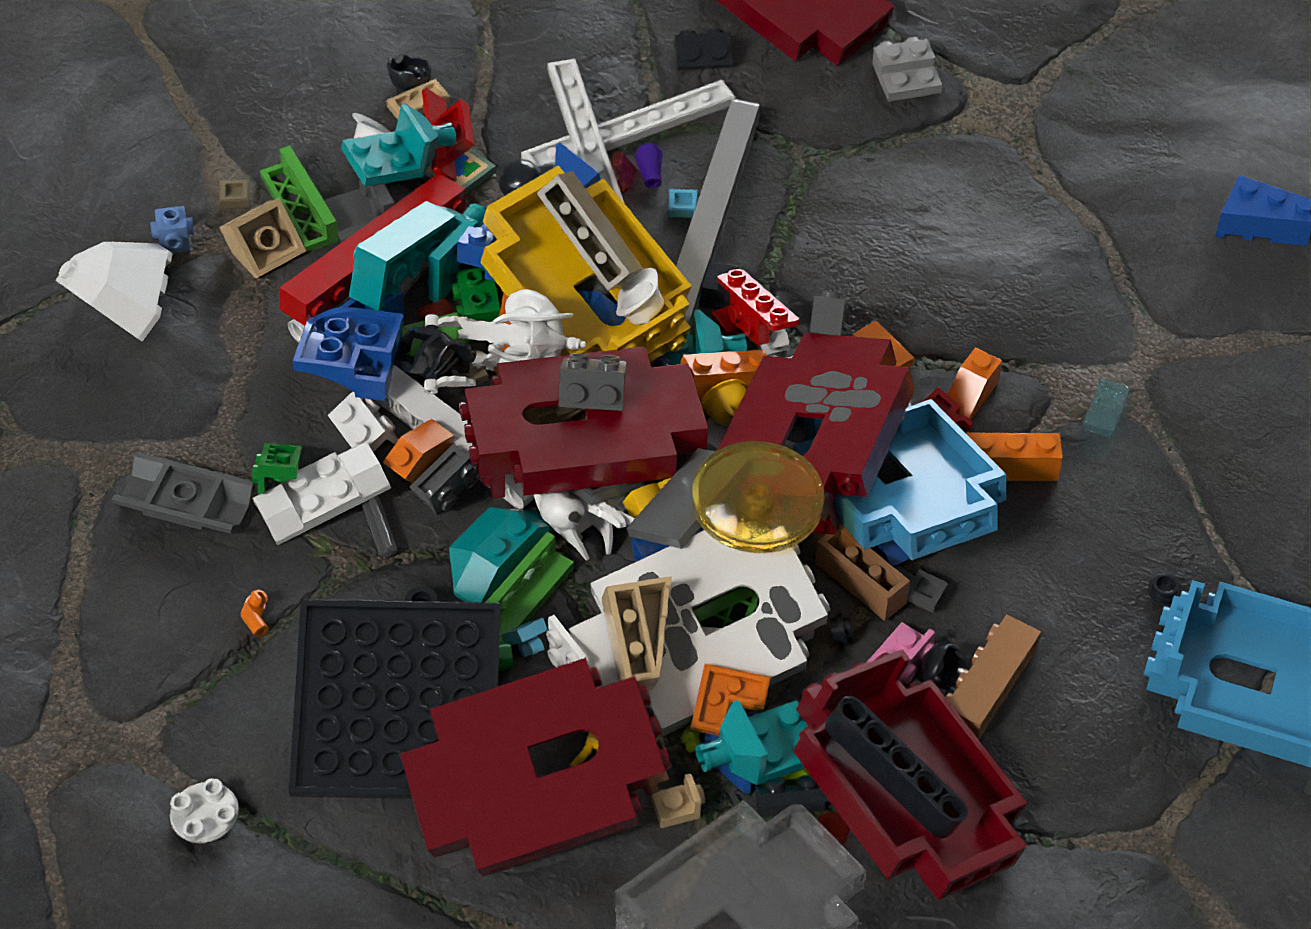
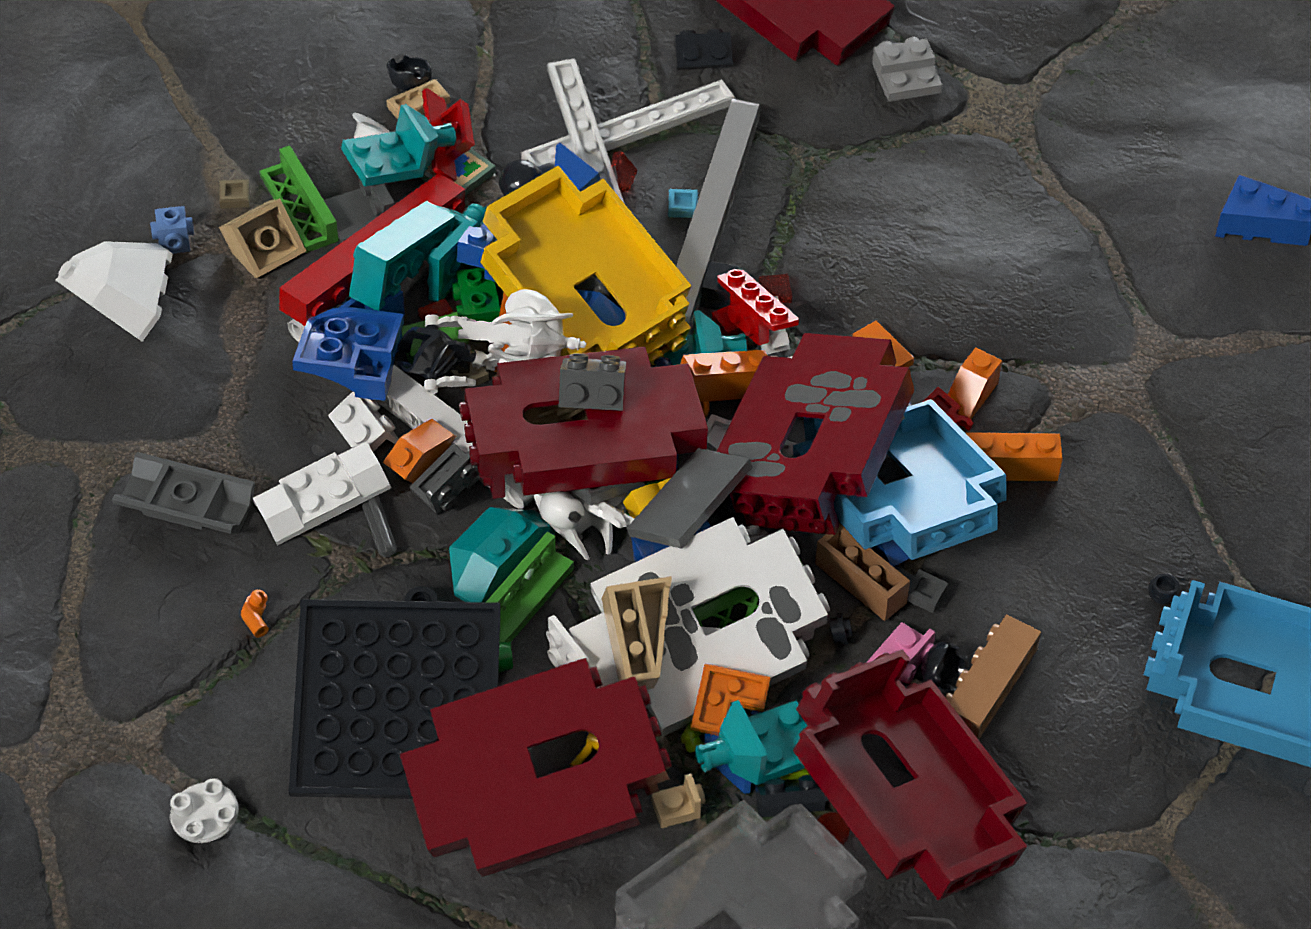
green bracket [252,443,302,494] -> none
medium azure tile [501,618,548,657] -> none
dark tan brick [537,171,644,291] -> none
white piece [616,268,664,325] -> none
dark purple cone [635,143,663,188] -> none
clear yellow dish [692,441,824,553] -> none
yellow piece [701,379,748,426] -> none
dark grey brick [810,291,846,336] -> none
black beam [825,697,968,839] -> none
clear light blue tile [1083,379,1130,438] -> none
none -> clear red tile [758,274,792,303]

